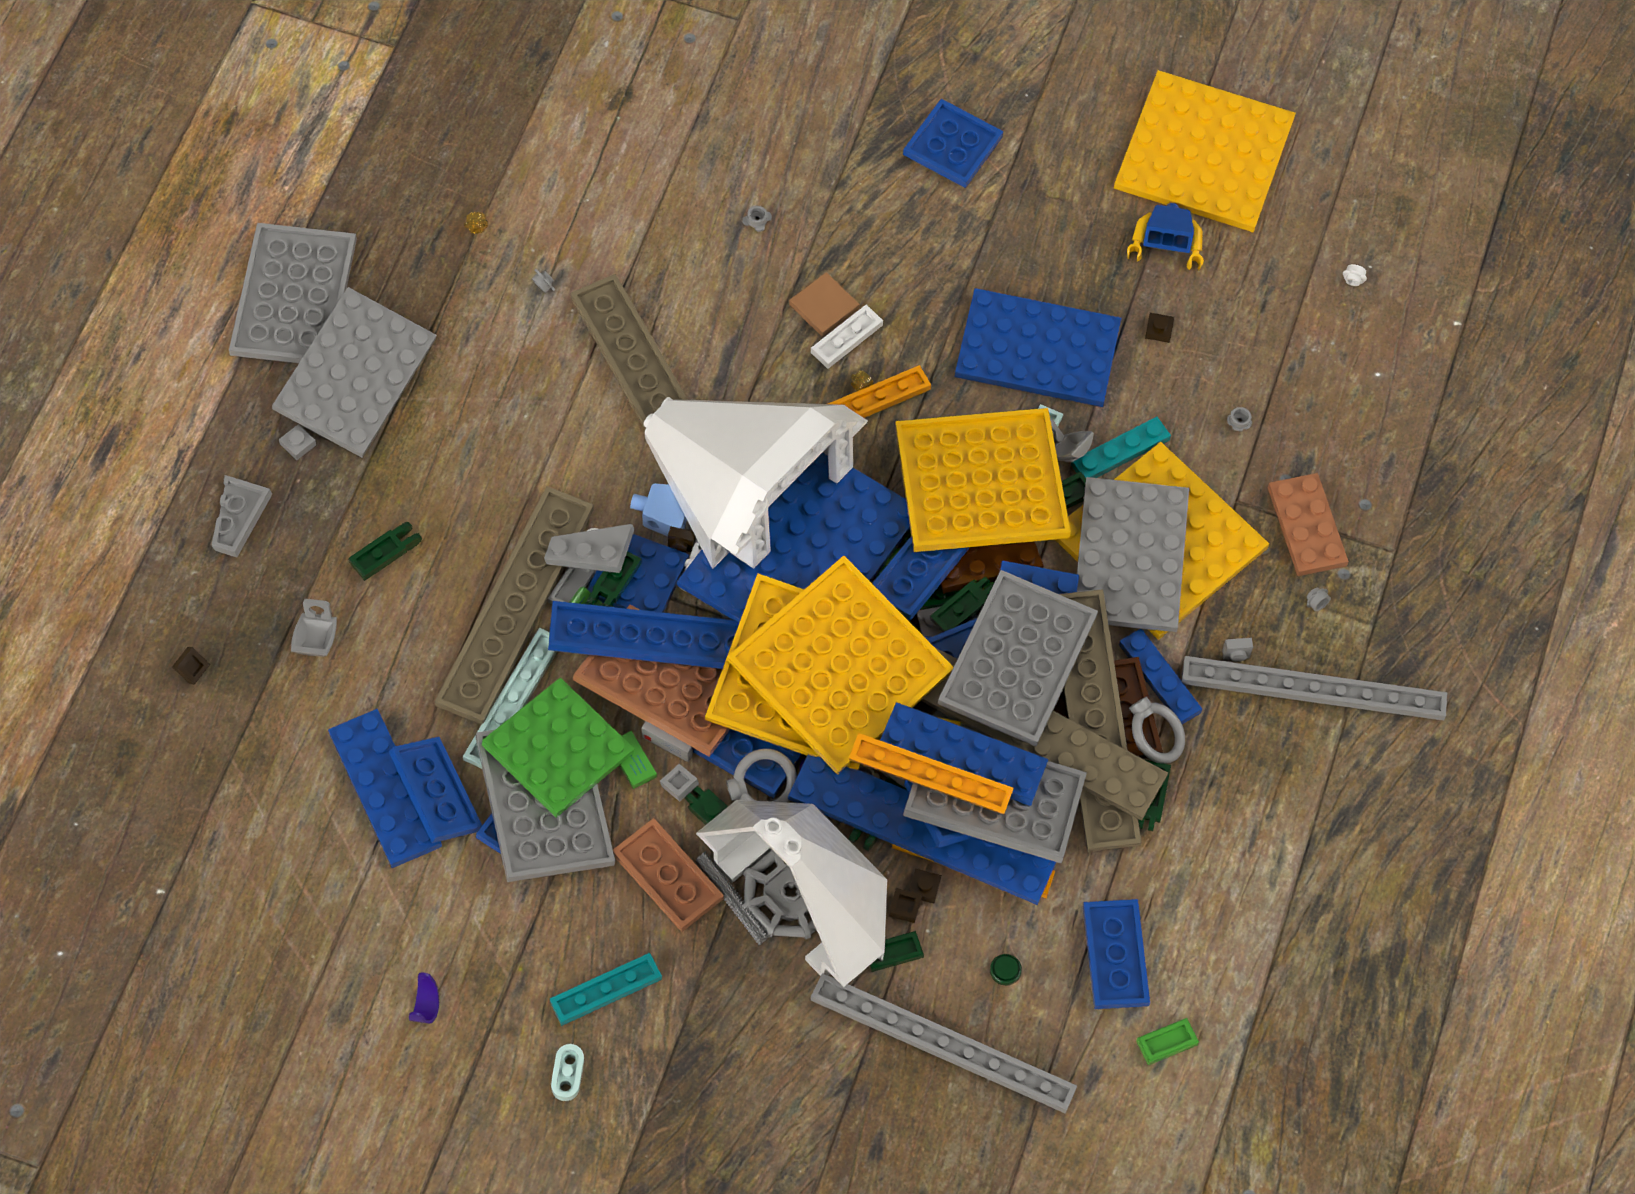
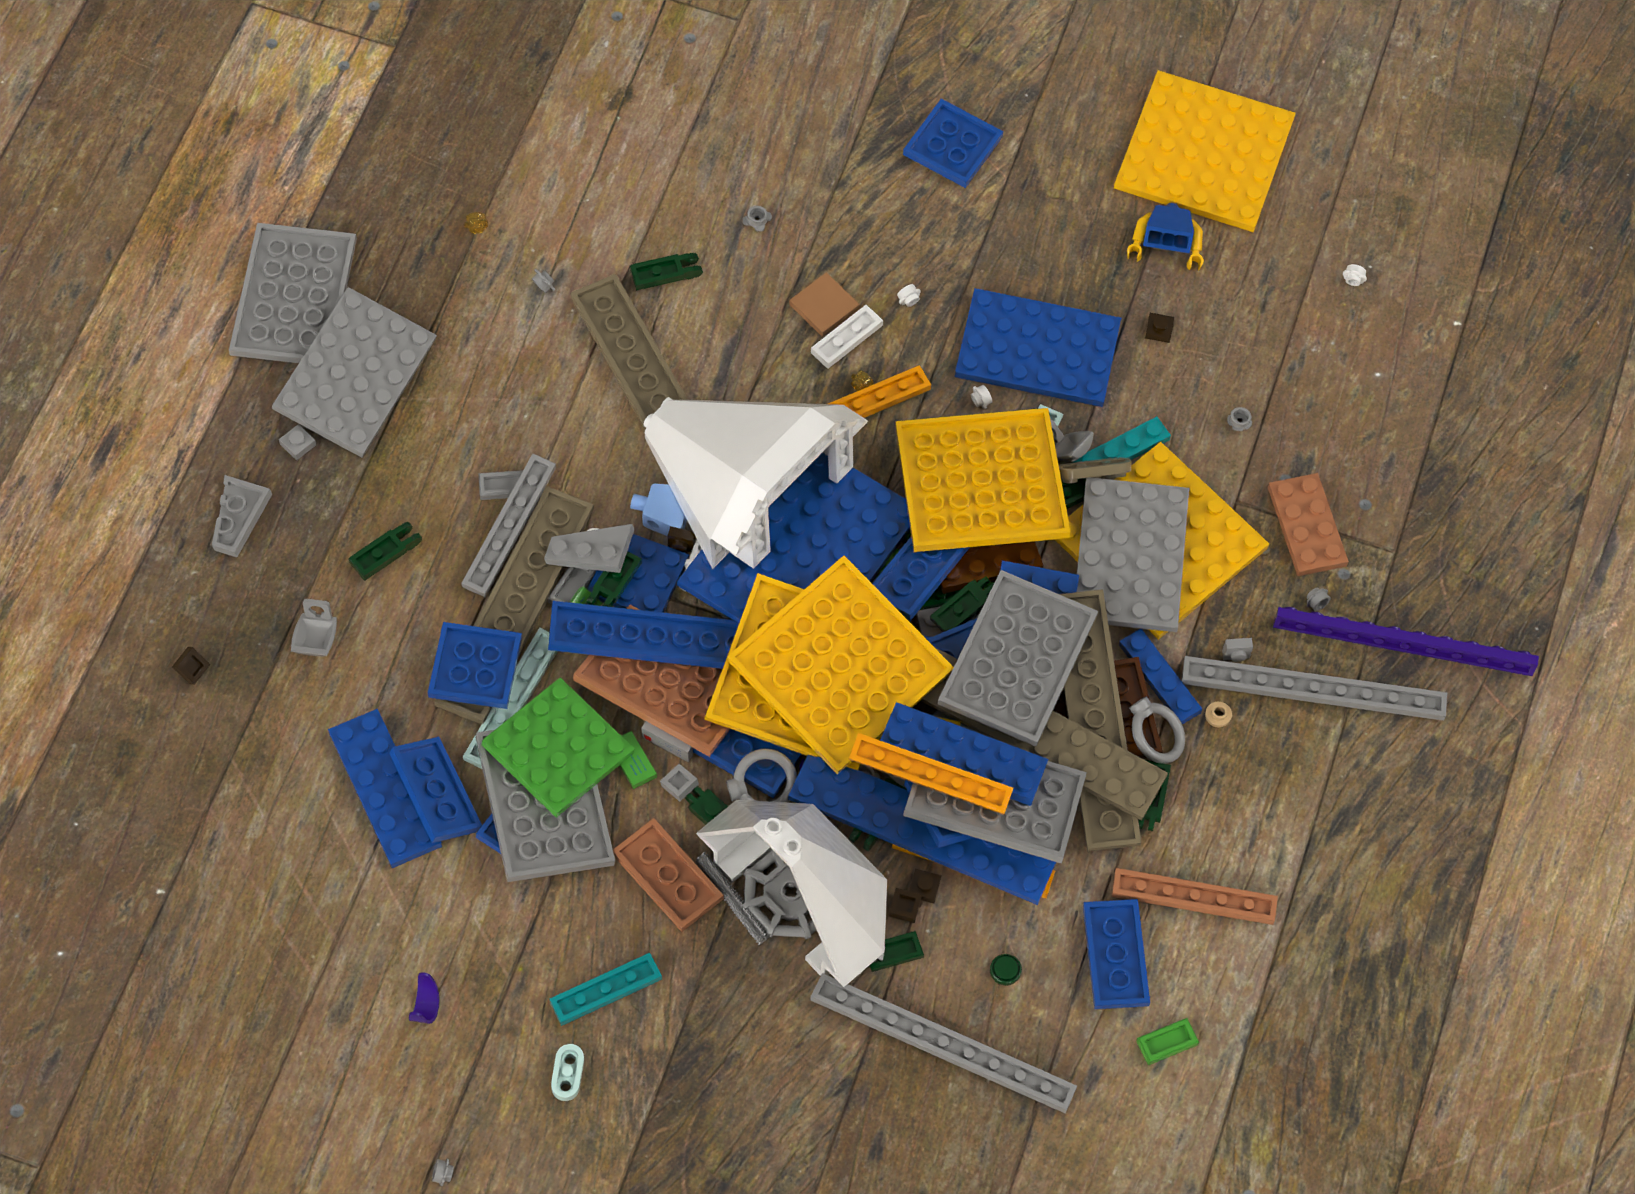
none -> blue plate [428,622,522,709]
none -> light grey plate [432,1158,454,1186]
none -> light grey plate [461,454,556,598]
none -> light grey tile [478,470,523,500]
none -> dark green hinge [630,253,703,291]
none -> white plate [897,284,921,307]
none -> white plate [971,385,993,409]
none -> dark tan plate [1059,457,1131,483]
none -> nougat plate [1111,868,1278,925]
none -> tan plate [1205,701,1232,728]
none -> dark purple plate [1273,607,1539,676]

